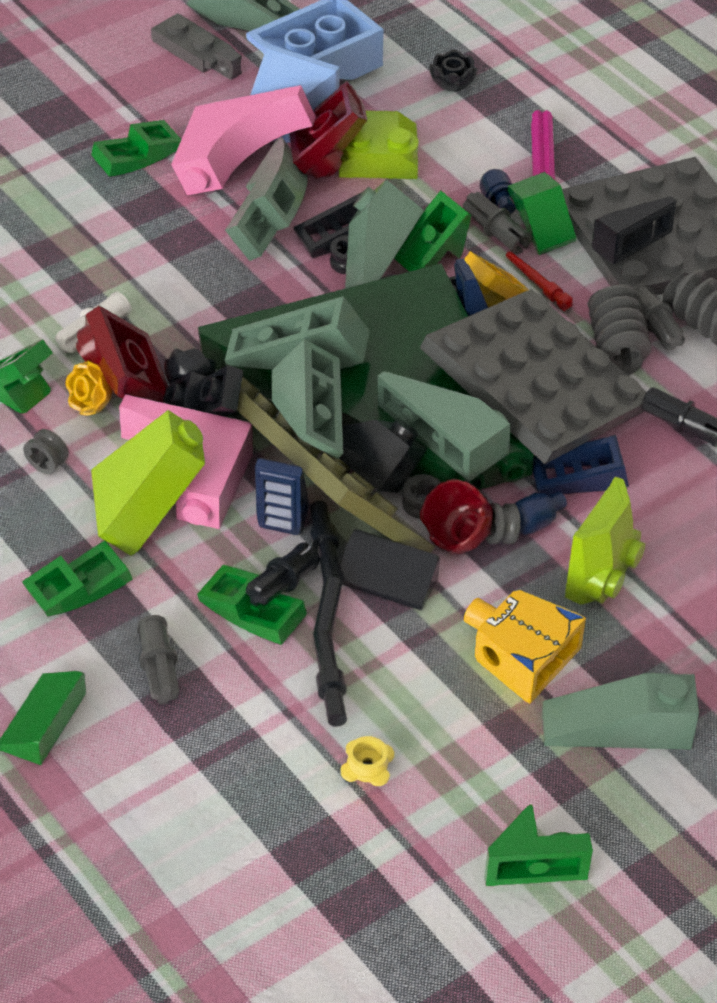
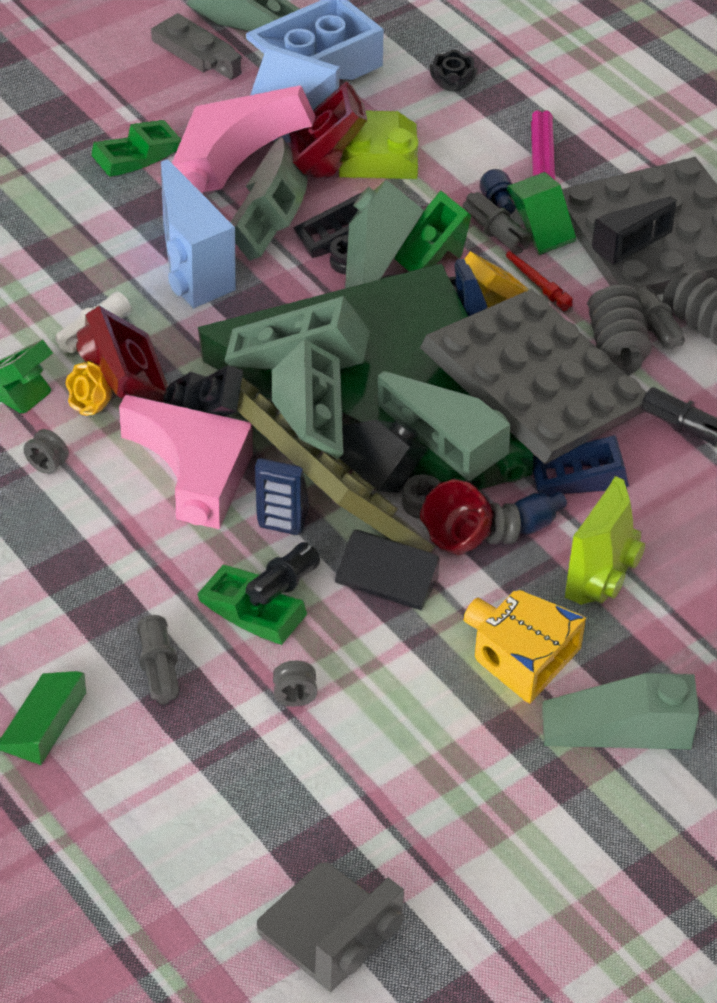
green slope [22,540,133,617] -> none
lime slope [91,410,205,556] -> none
black plate [164,349,216,383] -> none
black bar [310,500,347,727] -> none
light yellow plate [340,736,394,786] -> none
green slope [484,804,593,886] -> none
none -> light blue slope [161,159,236,309]
none -> dark grey bracket [257,862,404,992]
none -> dark grey bush [273,660,317,707]

